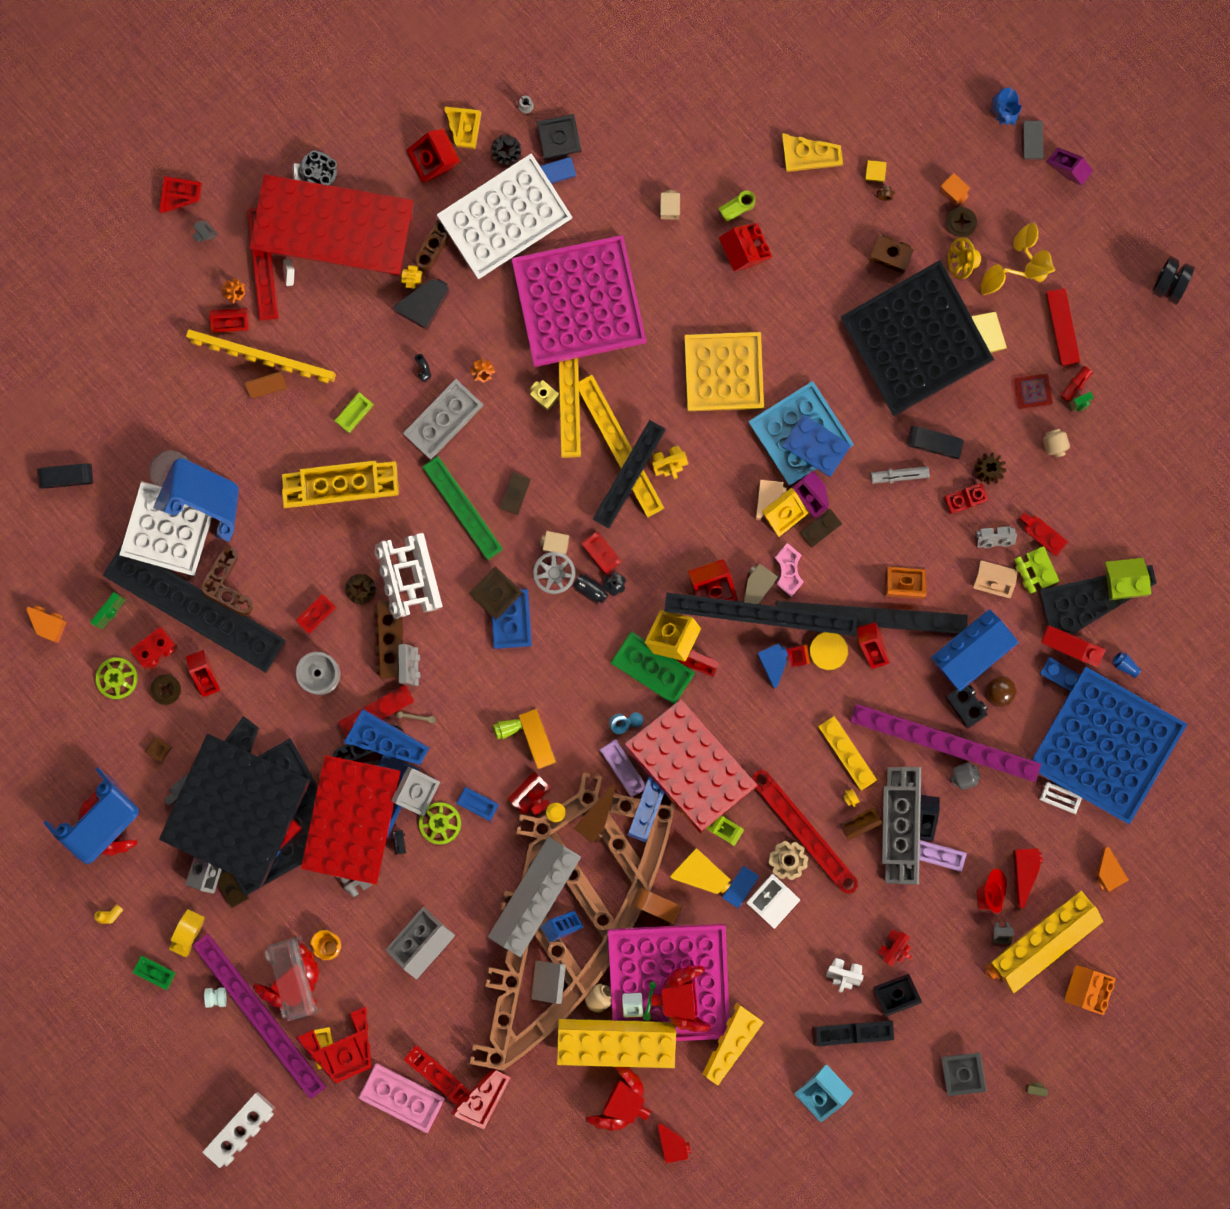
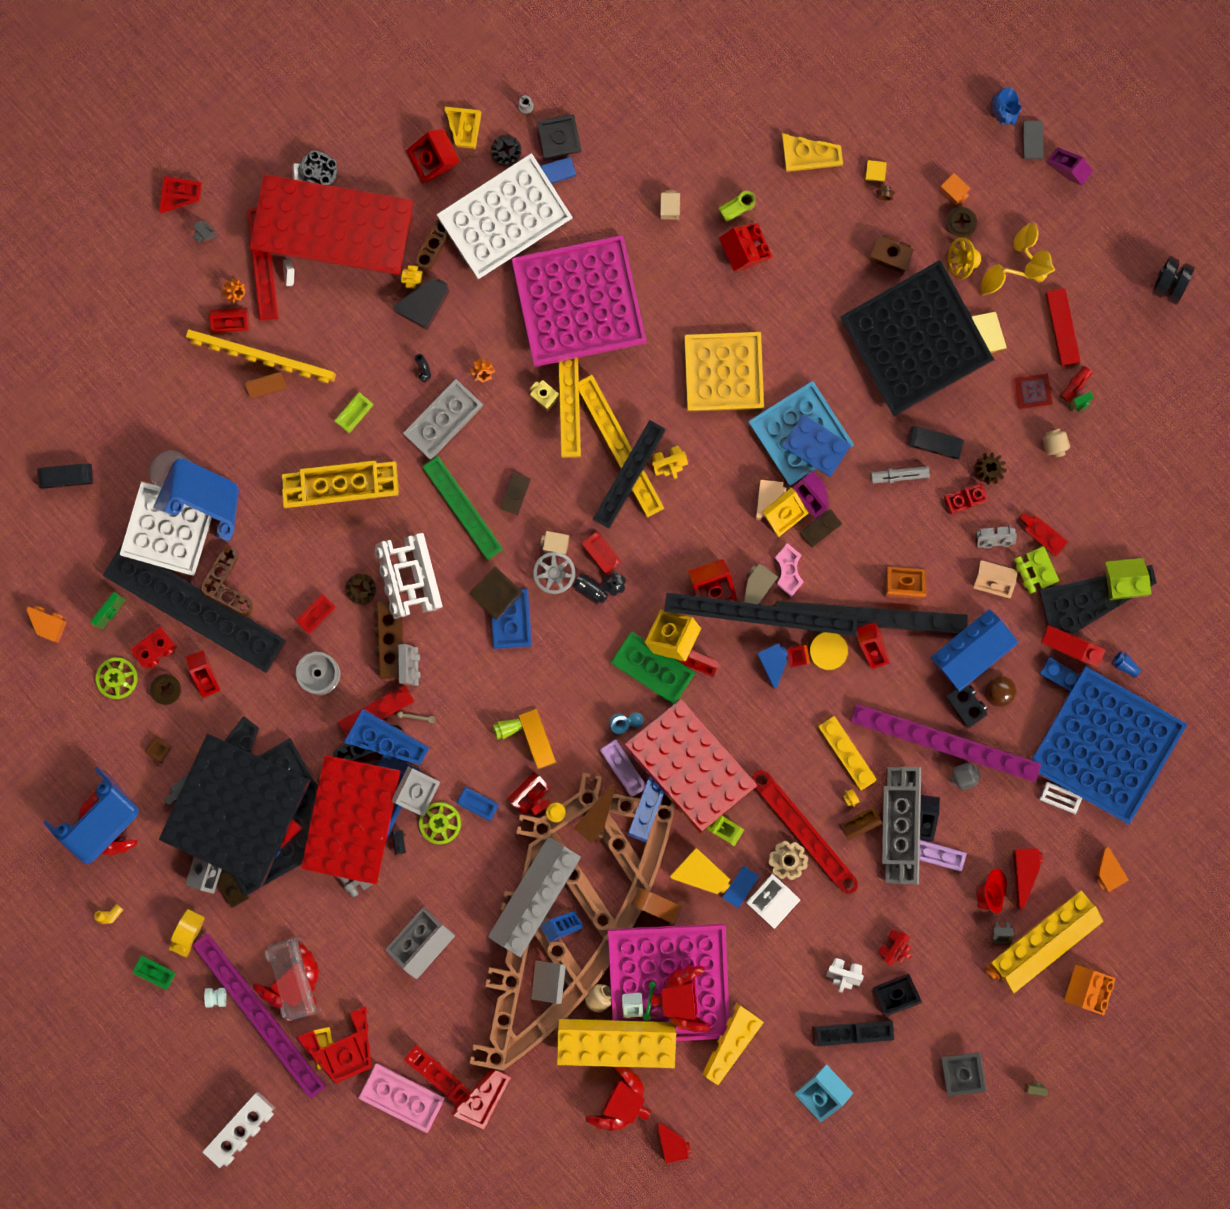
light orange hair [310,930,341,960] -> none

